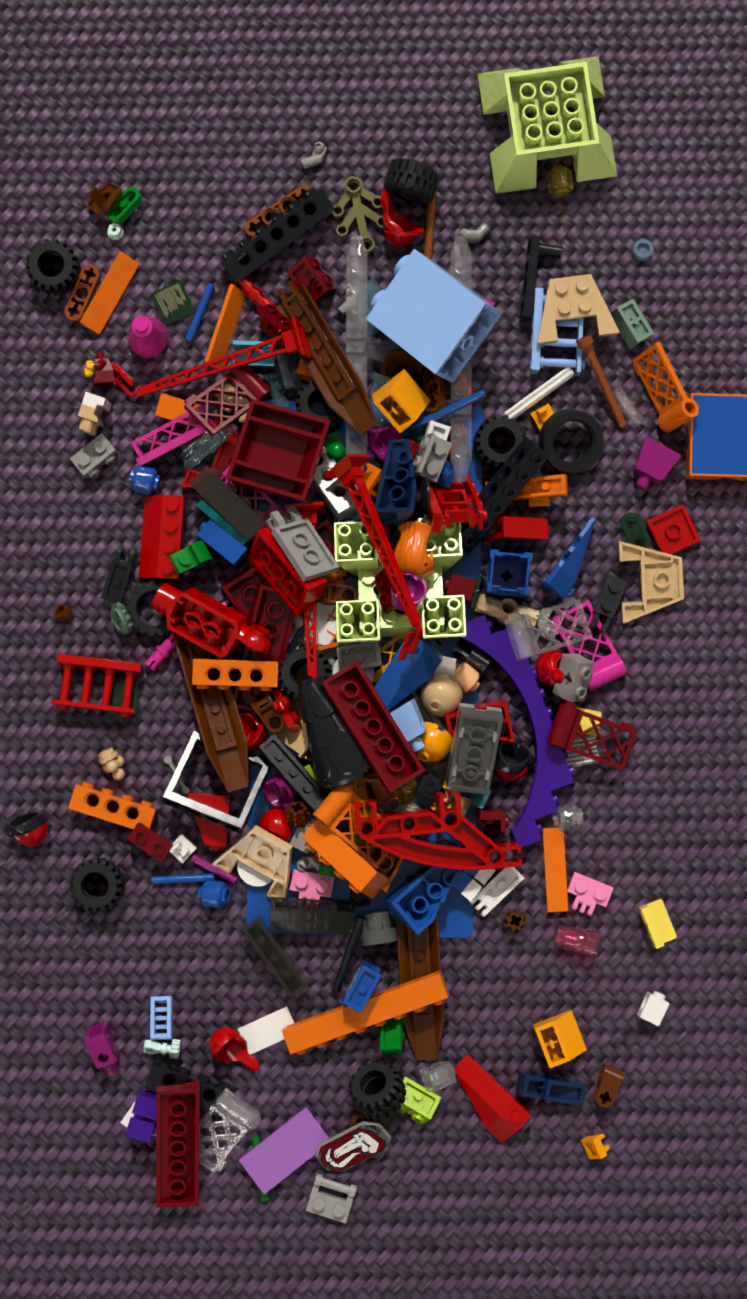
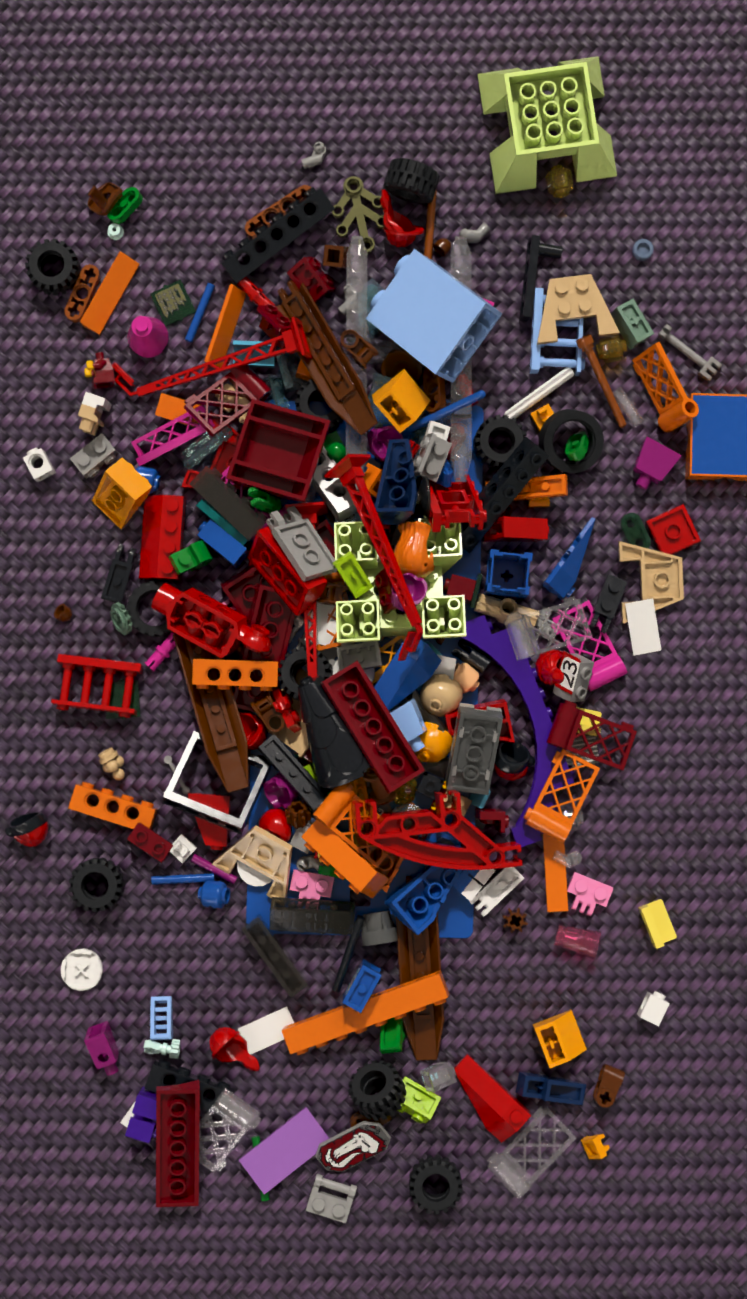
none -> white brick [23,448,56,482]
none -> white tile [61,948,103,991]
none -> light orange slope [92,457,152,529]
none -> green hinge [248,487,281,515]
none -> reddish brown brick [323,245,352,268]
none -> lime plate [332,551,373,599]
none -> reddish brown piece [340,329,379,369]
none -> black tyre [409,1155,463,1214]
none -> reddish brown hinge [433,238,451,257]
none -> clear piece [488,1107,576,1199]
none -> orange piece [523,749,600,843]
none -> clear arm [552,850,582,868]
none -> sticker [555,651,581,695]
none -> green plate [565,431,589,461]
none -> clear yellow head [596,335,627,363]
none -> white sticker [625,598,661,656]
none -> light grey hinge [658,324,722,382]

